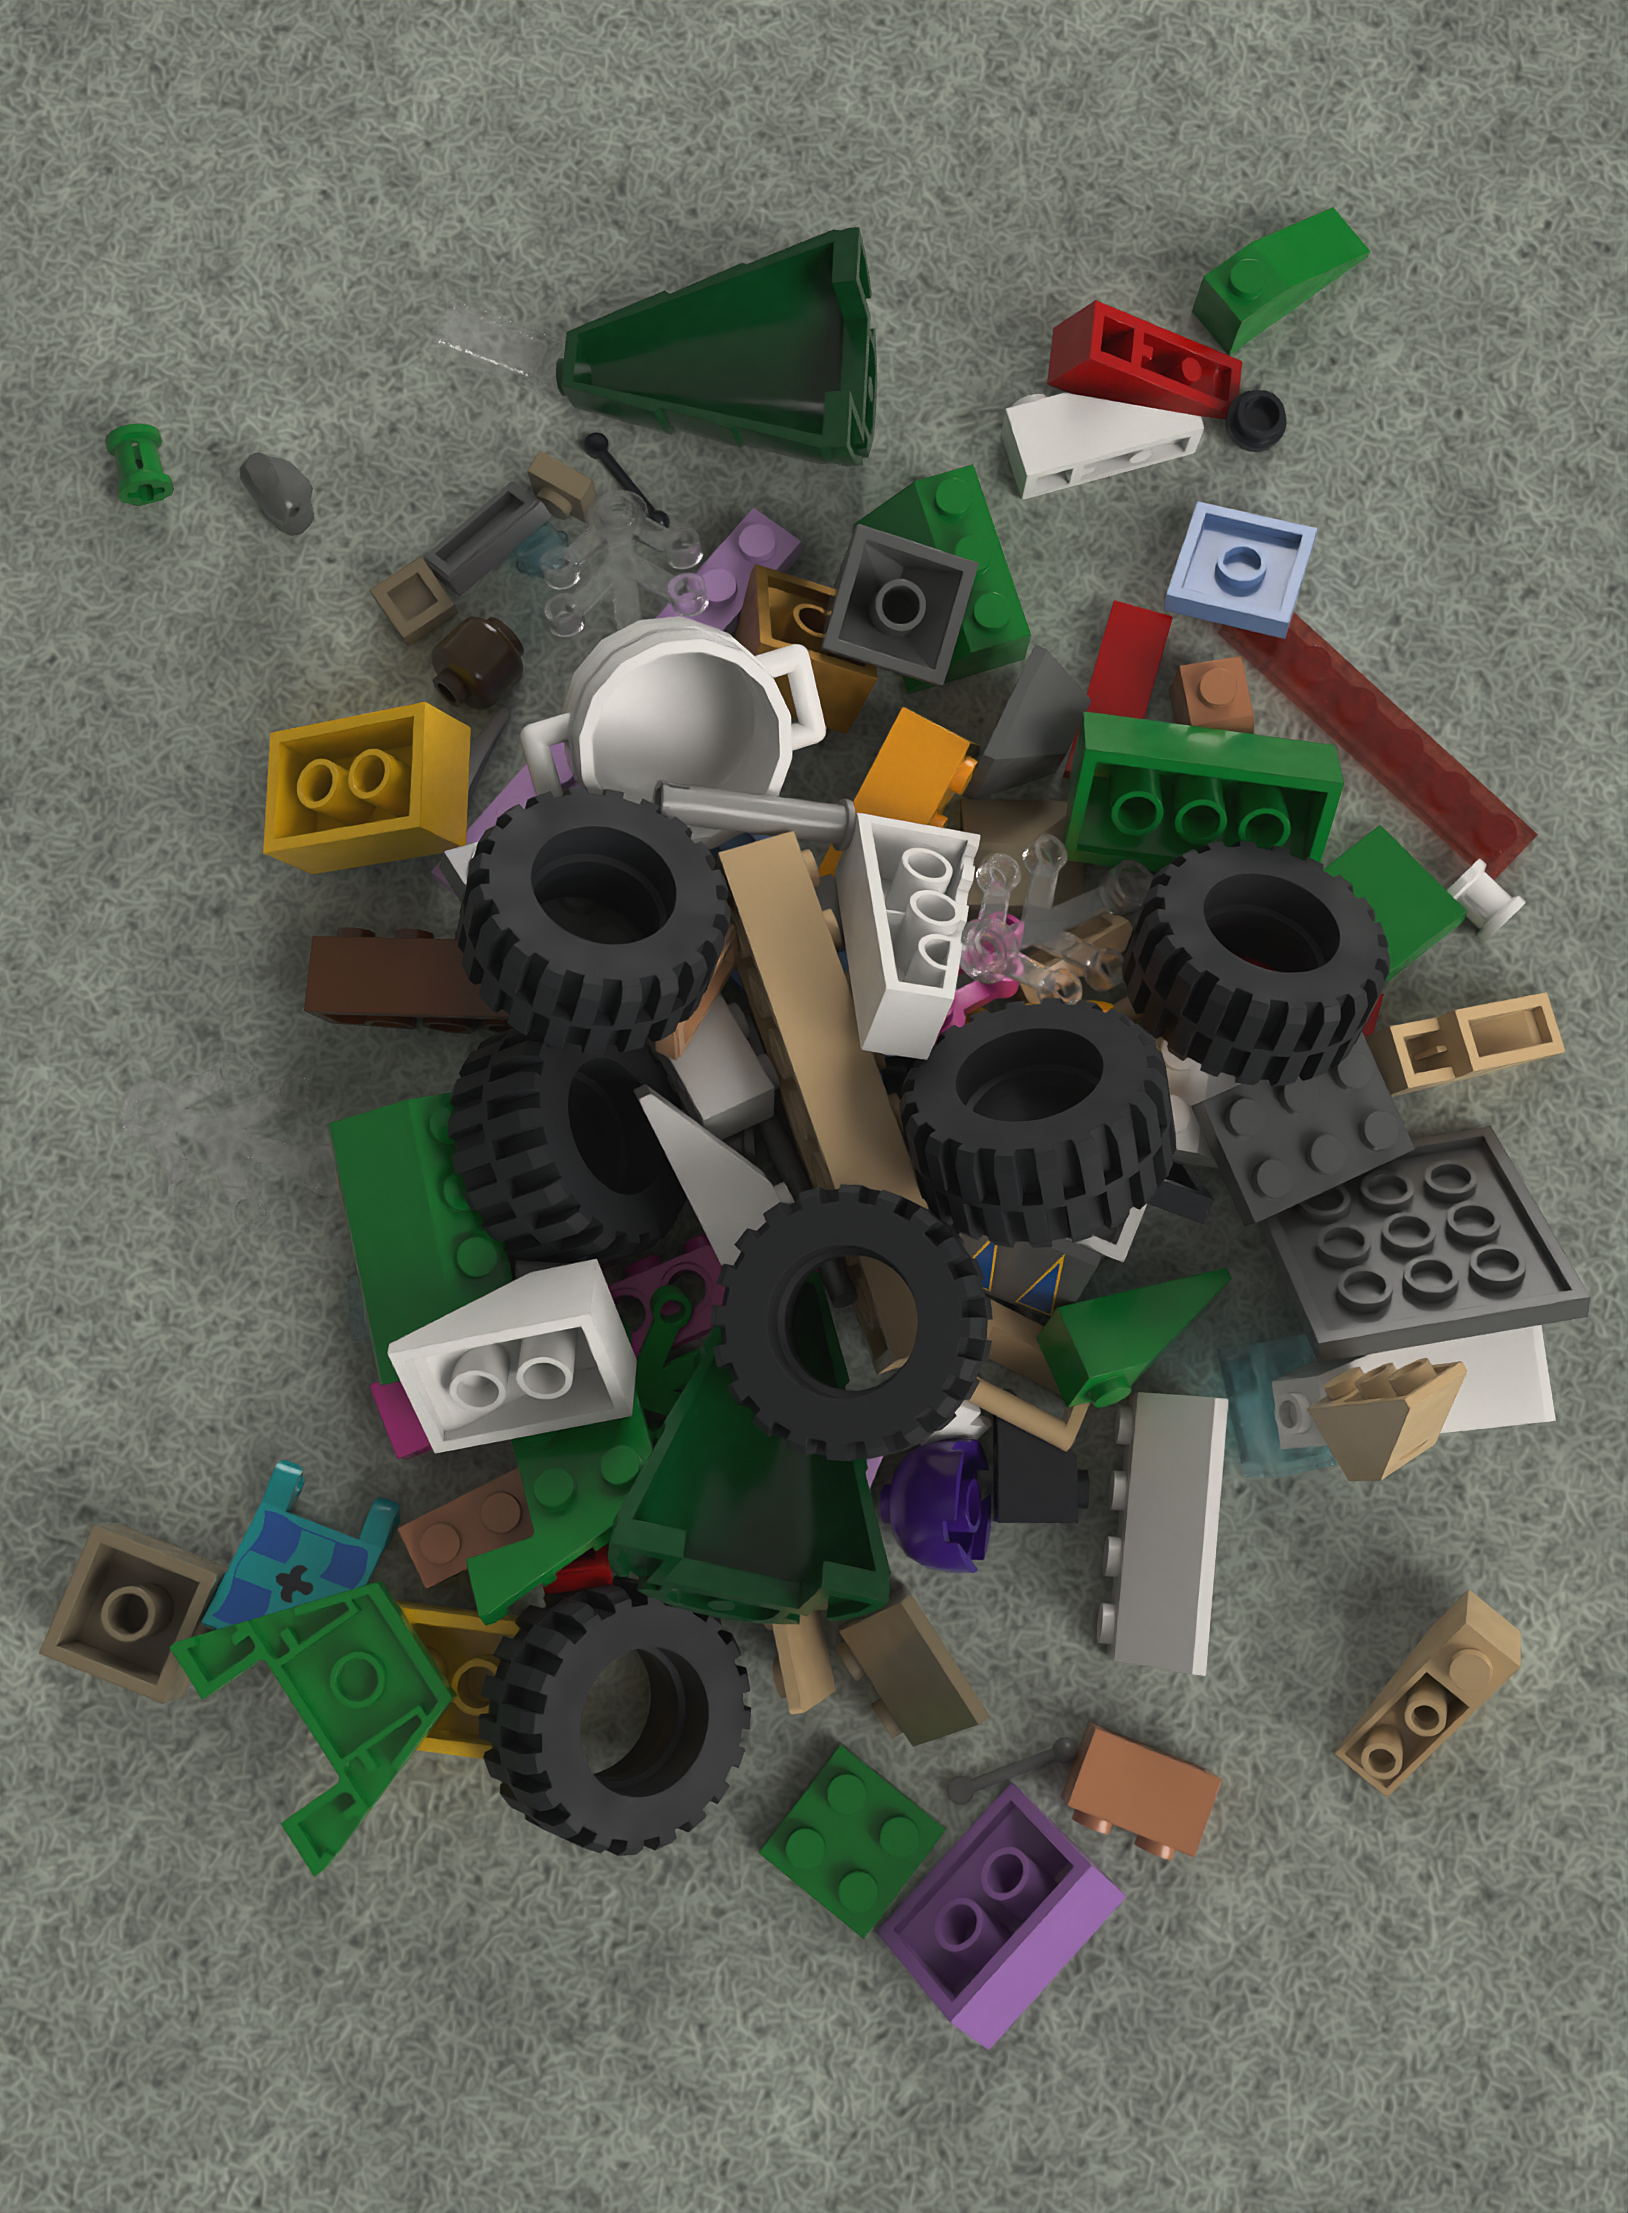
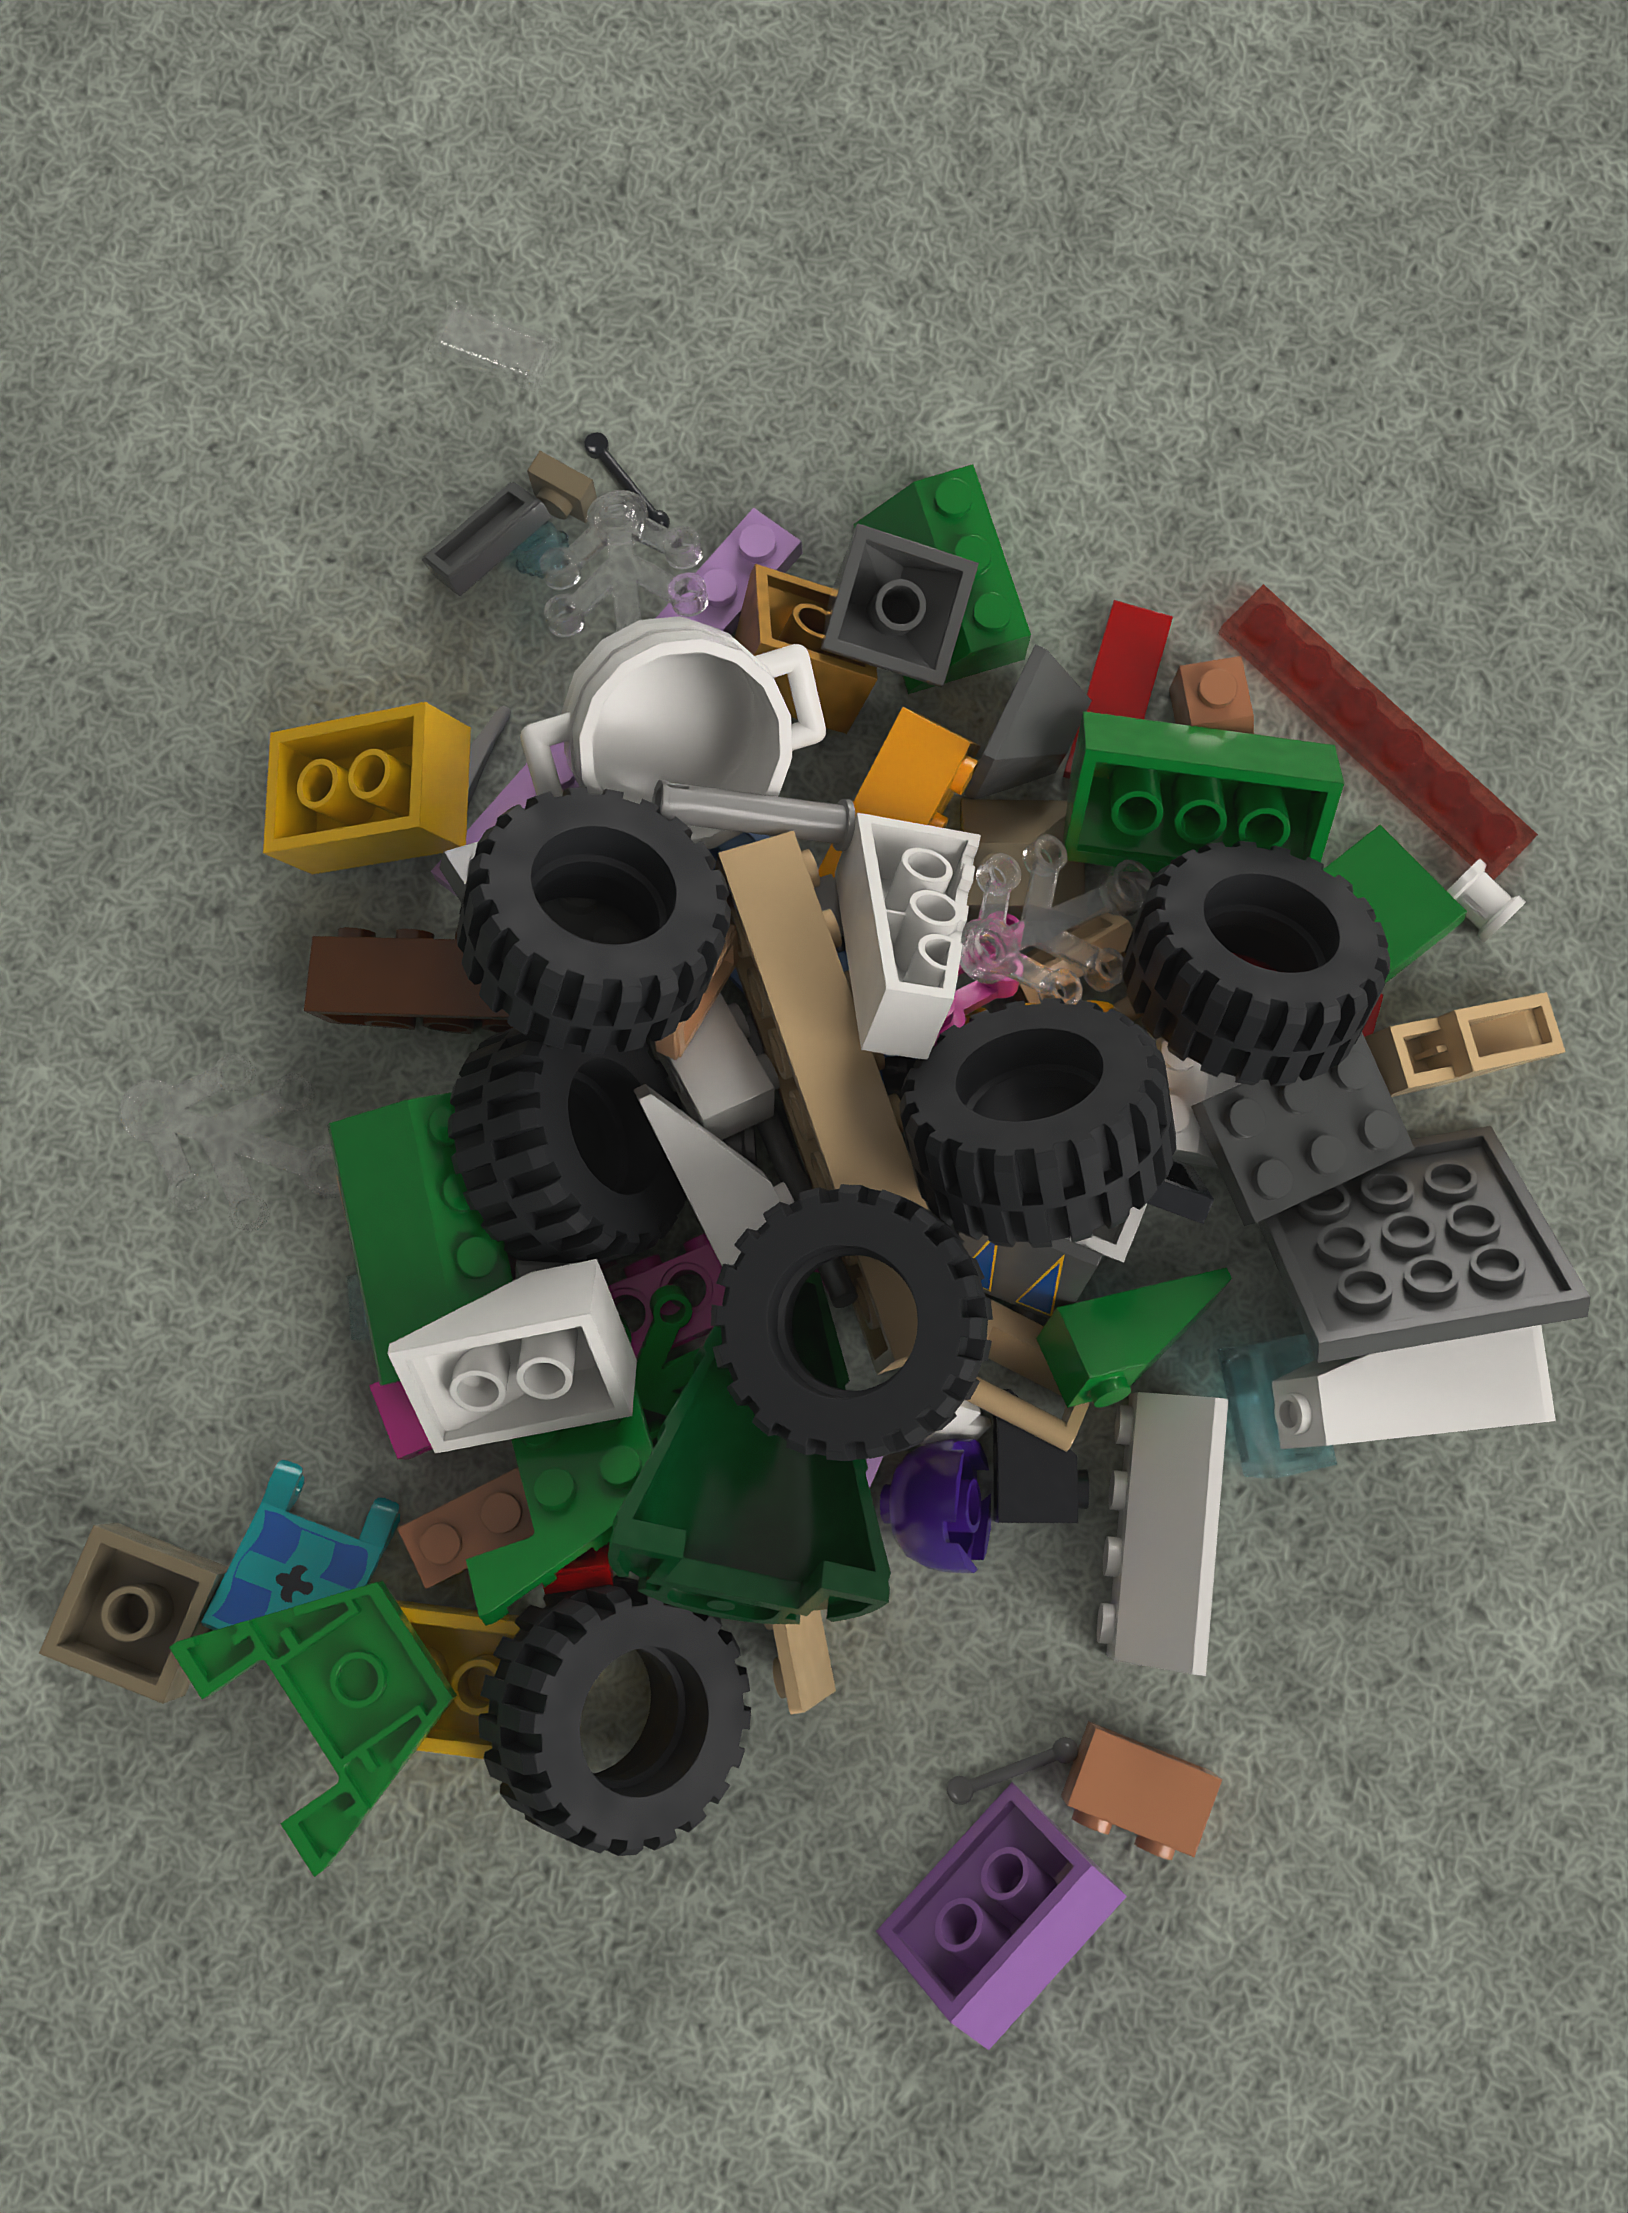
green bush [105,423,174,506] -> none
dark grey piece [239,452,314,536] -> none
dark tan plate [370,556,459,646] -> none
dark brown head [431,616,524,710] -> none
dark green cone [556,227,877,467] -> none
green plate [759,1742,946,1939] -> none
dark tan slope [835,1583,990,1747] -> none
white slope [1001,393,1204,500] -> none
red slope [1047,300,1242,419] -> none
medium blue tile [1164,501,1318,639] -> none
green slope [1192,207,1371,355] -> none
black plate [1225,390,1287,452] -> none
tan slope [1307,1358,1467,1481] -> none
tan slope [1335,1589,1521,1797] -> none

